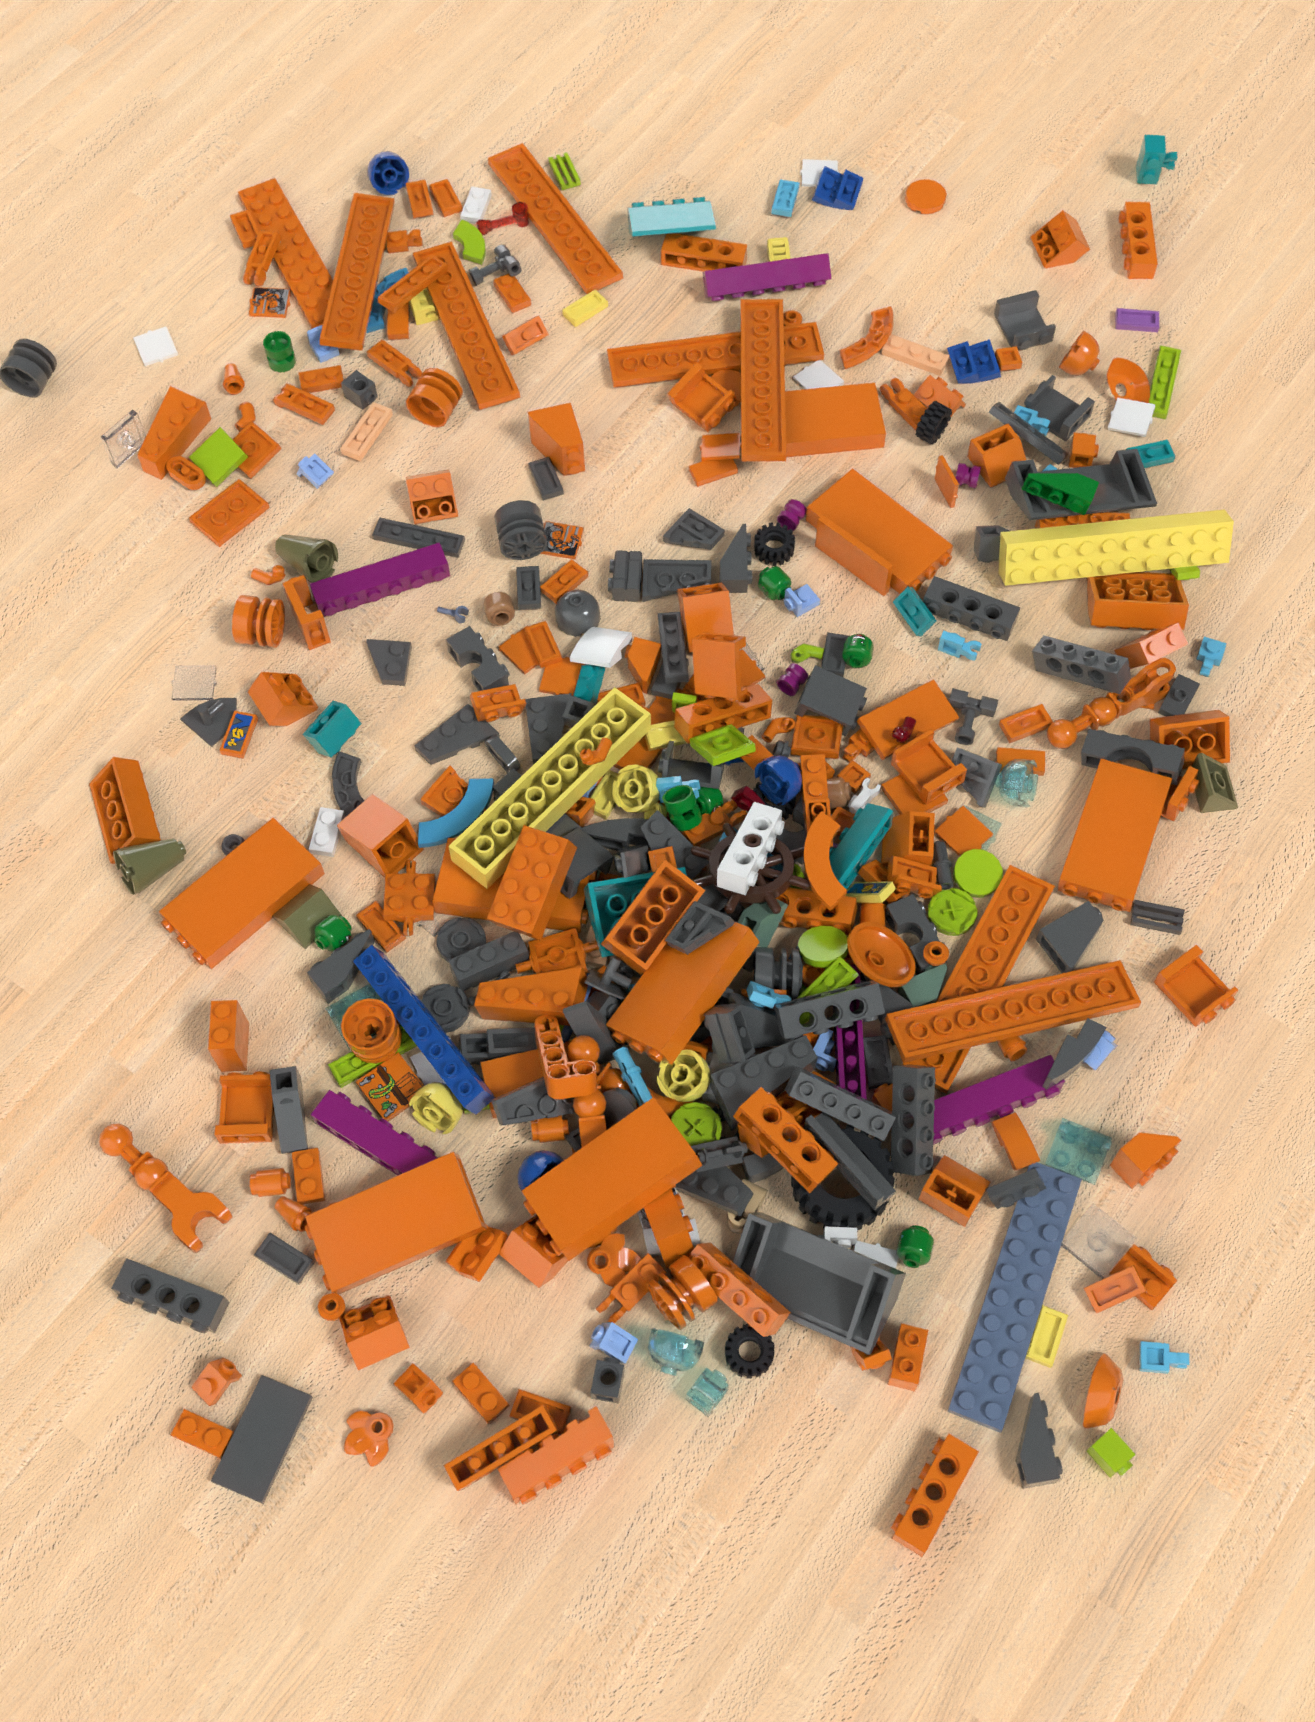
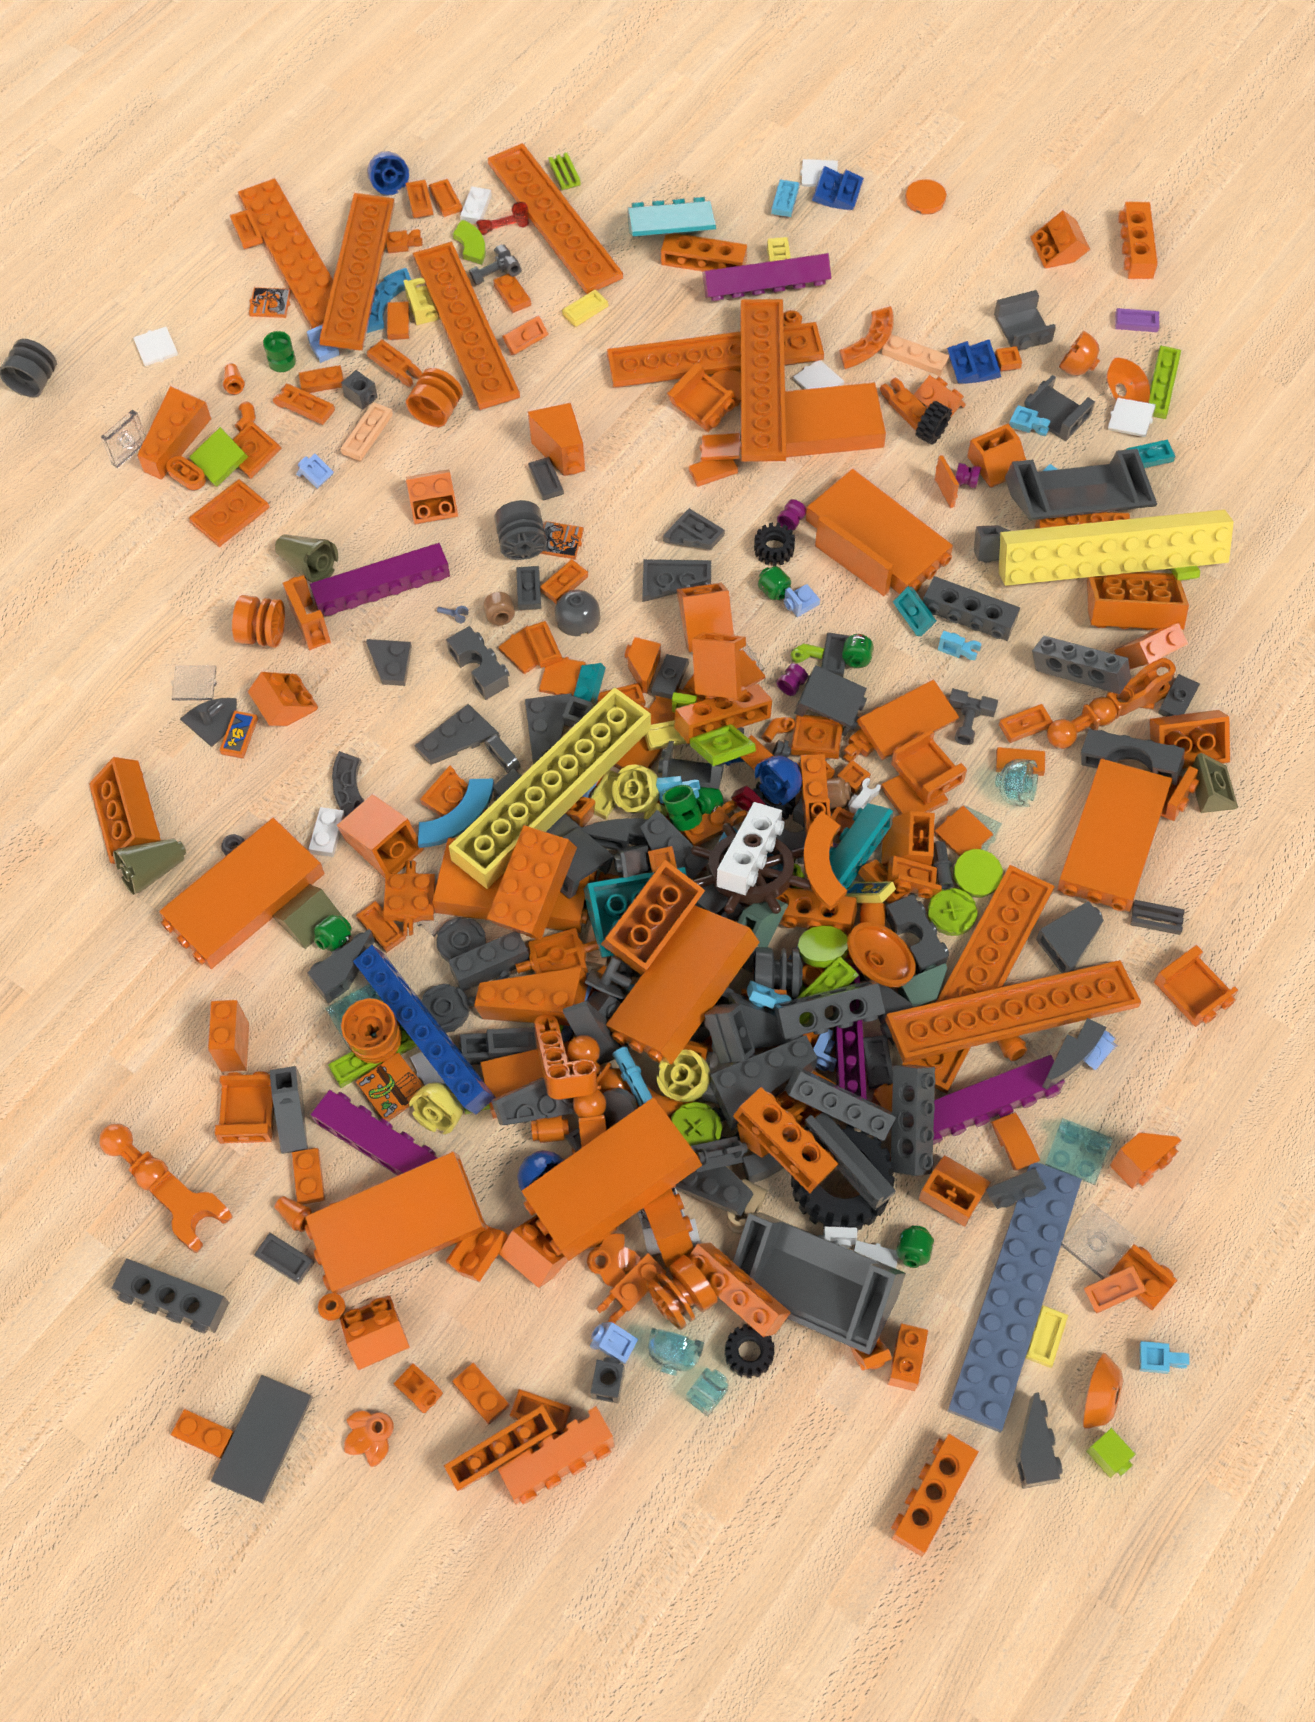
orange bracket [191,1358,242,1406] -> none
orange hinge [243,230,282,286] -> none
orange brick [250,1168,291,1197] -> none
orange arm [251,565,285,585] -> none
teal brick [302,700,362,758] -> none
dark grey tile [372,517,465,558] -> none
orange tile [378,255,448,313] -> none
orange bracket [470,684,526,722] -> none
white slope [570,627,633,668] -> none
orange arm [580,738,612,766] -> none
dark grey brick [608,550,642,602] -> none
dark grey tile [658,612,689,683] -> none
dark grey wing [665,901,734,955] -> none
dark grey slope [720,524,752,593] -> none
dark red arm [892,717,916,743] -> none
orange plate [923,941,949,966] -> none
dark grey wing [952,747,1002,808] -> none
dark grey tile [989,402,1068,465] -> none
green slope [1021,473,1099,515] -> none
orange brick [1068,432,1099,468] -> none
teal brick [1136,135,1178,184] -> none
medium azure plate [1197,637,1227,677] -> none

